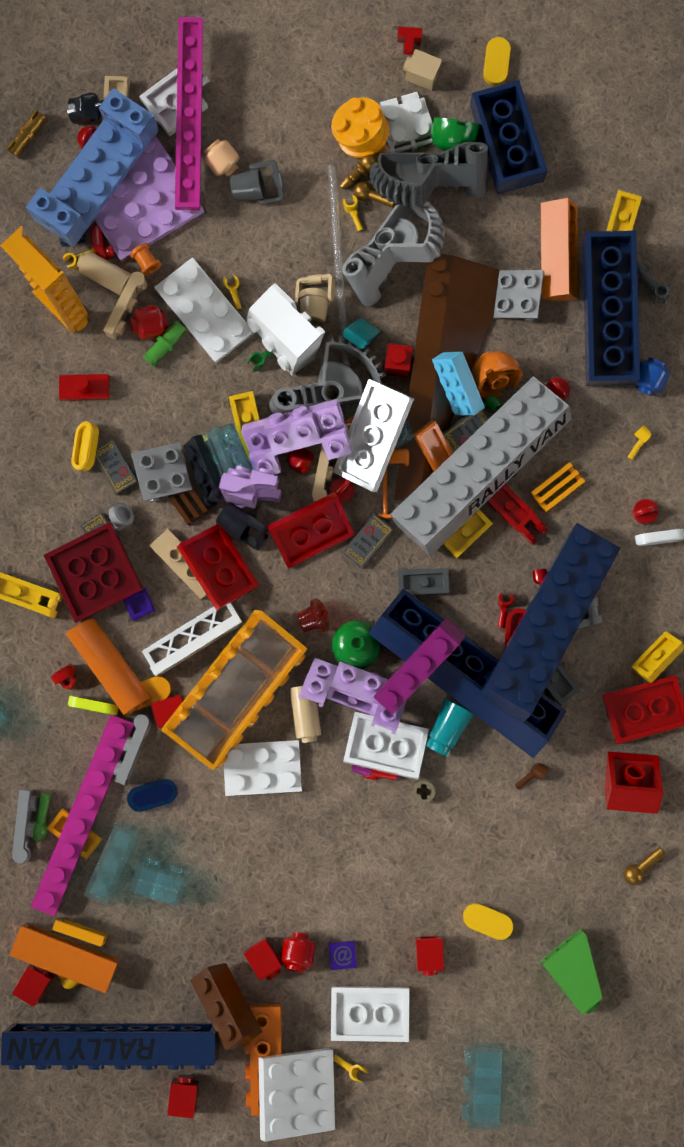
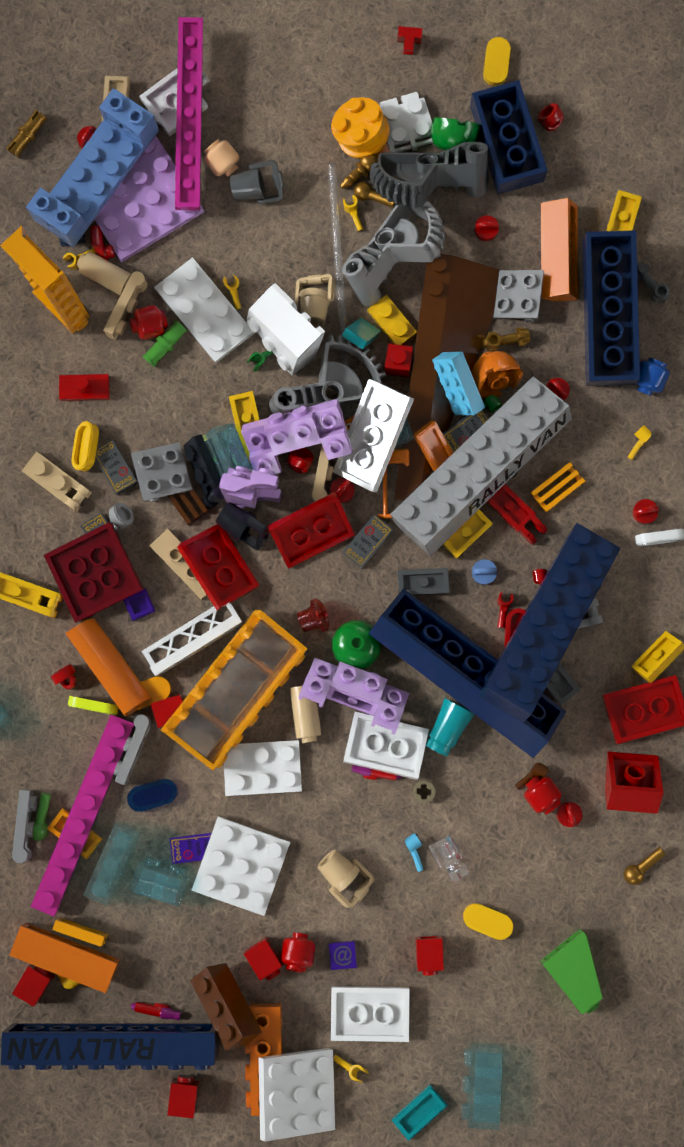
black piece [68,93,104,124] -> none
orange bush [130,243,162,276] -> none
magenta brick [373,617,466,715] -> none
tan brick [403,49,442,91] -> none
none -> tan plate [22,451,92,512]
none -> piece [130,1002,181,1020]
none -> dark purple tile [169,833,212,864]
none -> white plate [191,816,290,916]
none -> tan piece [317,850,374,908]
none -> yellow plate [367,294,417,345]
none -> teal tile [391,1084,448,1141]
none -> medium azure hand [405,833,424,872]
none -> clear plate [429,834,470,883]
none -> medium blue tile [472,559,497,585]
none -> red tile [474,215,499,241]
none -> pearl gold bar [482,327,530,352]
none -> red head [524,776,562,815]
none -> red tile [537,103,564,132]
none -> red tile [556,802,583,827]

